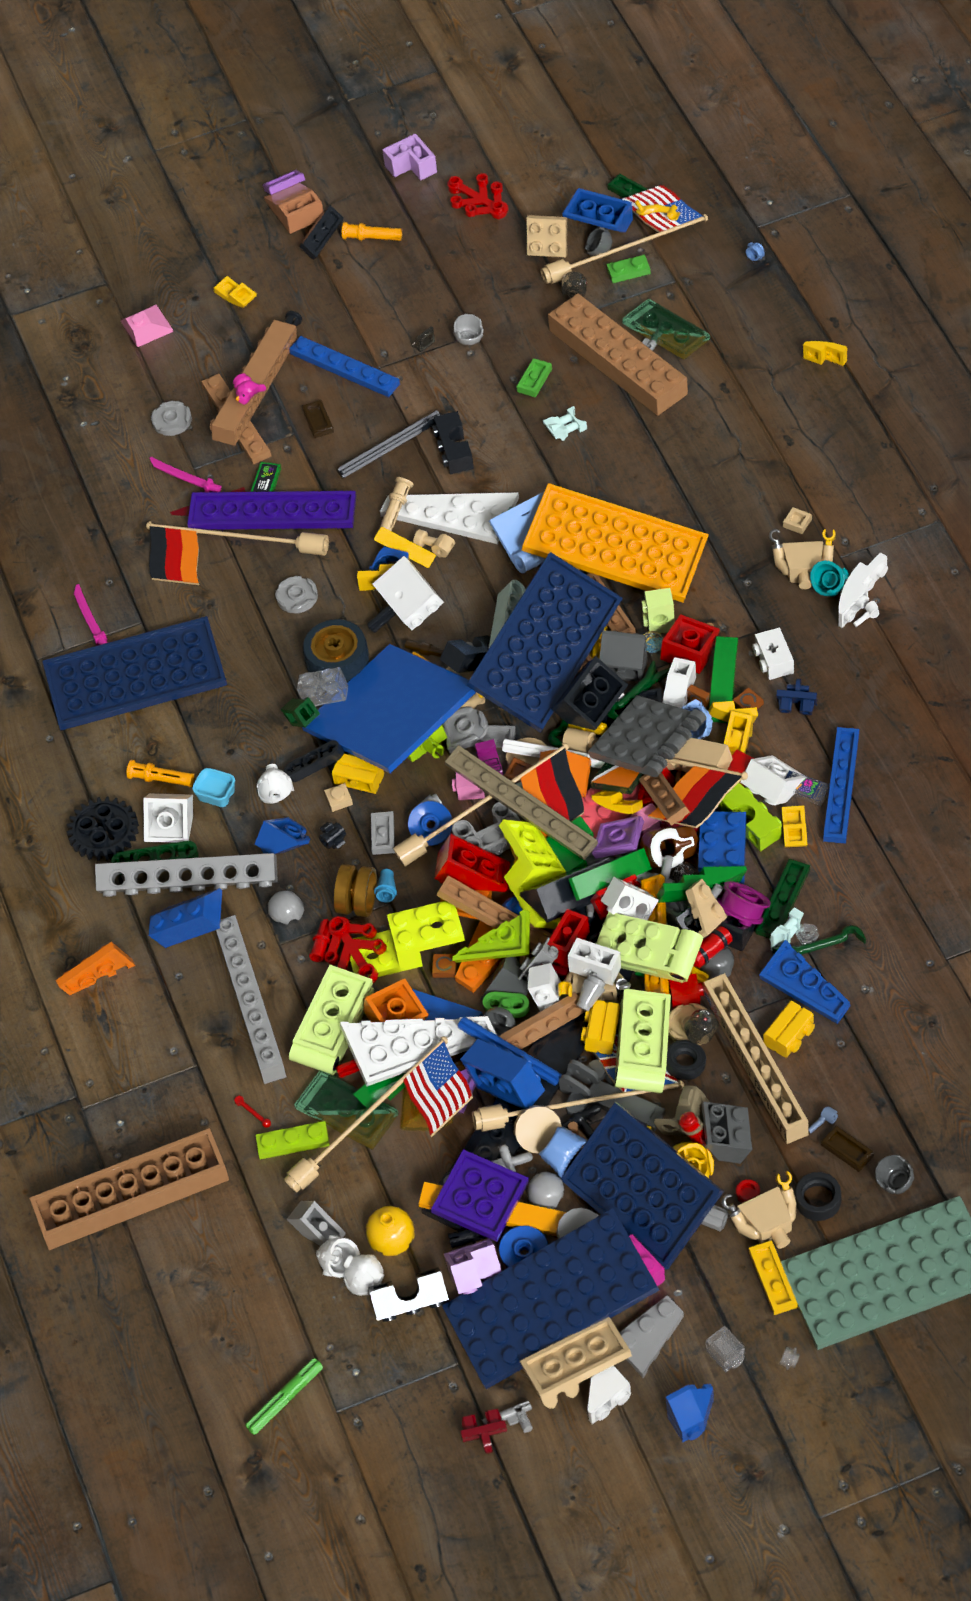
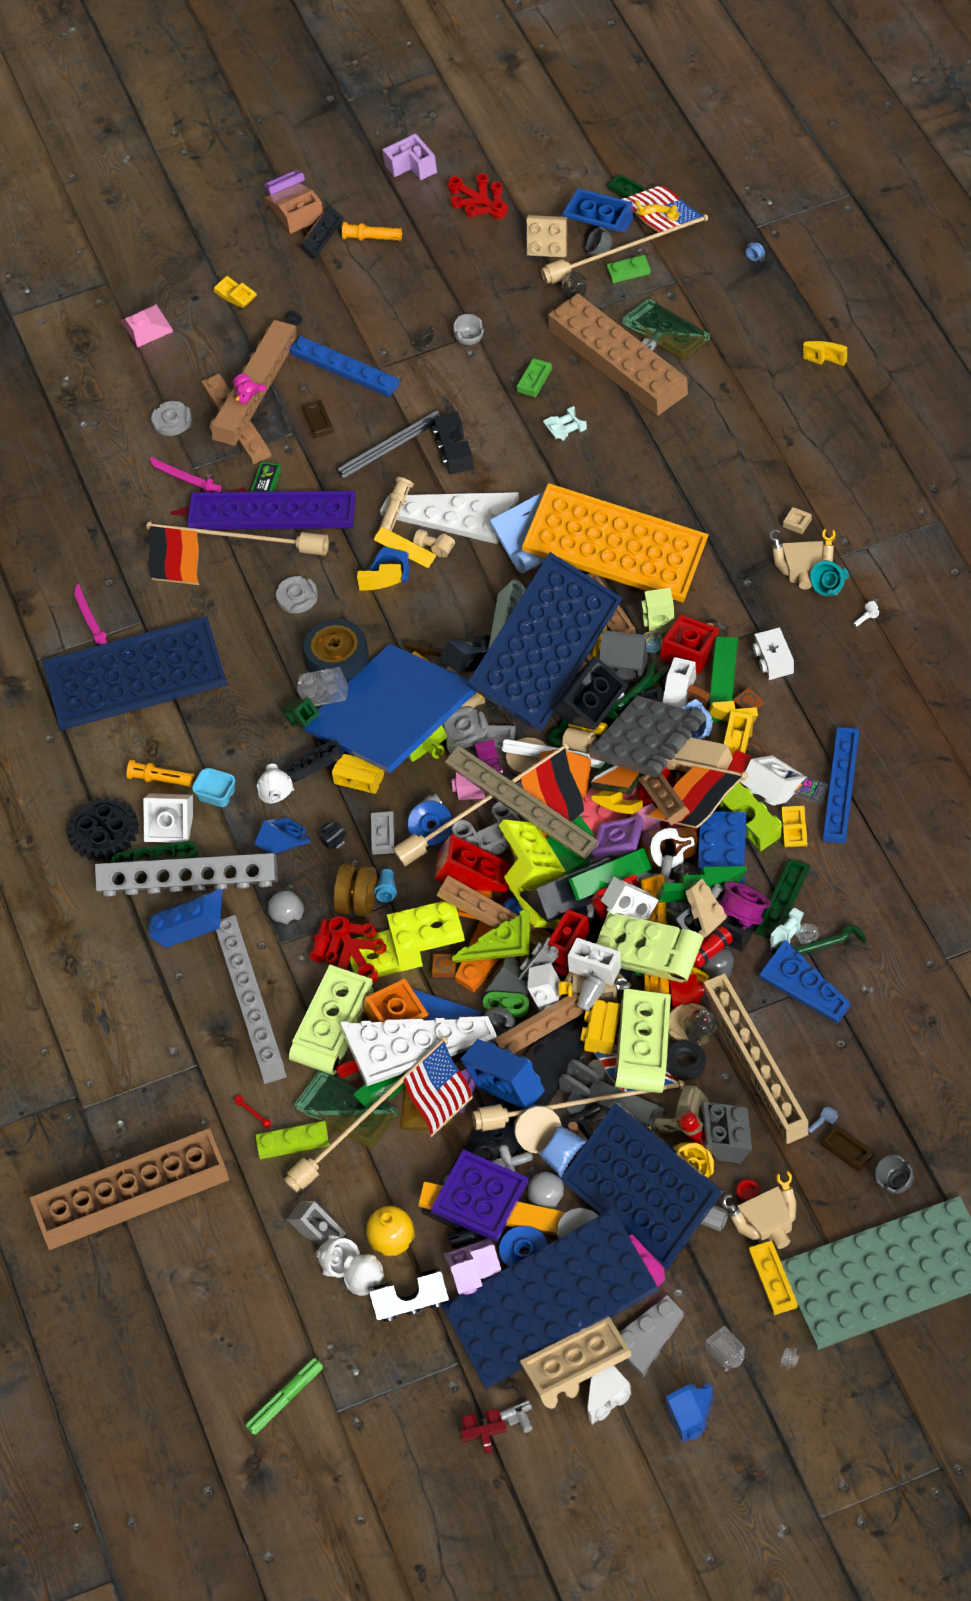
orange wing [56,942,136,995] -> none
tan plate [324,783,353,812] -> none
white piece [367,556,444,633] -> none
blue axle [457,1017,562,1085] -> none
dark orange tile [504,757,533,784] -> none
yellow brick [763,1001,815,1058] -> none
dark blue hips [776,678,818,715] -> none
black tyre [795,1172,841,1221] -> none
white slope [839,553,888,628] -> none

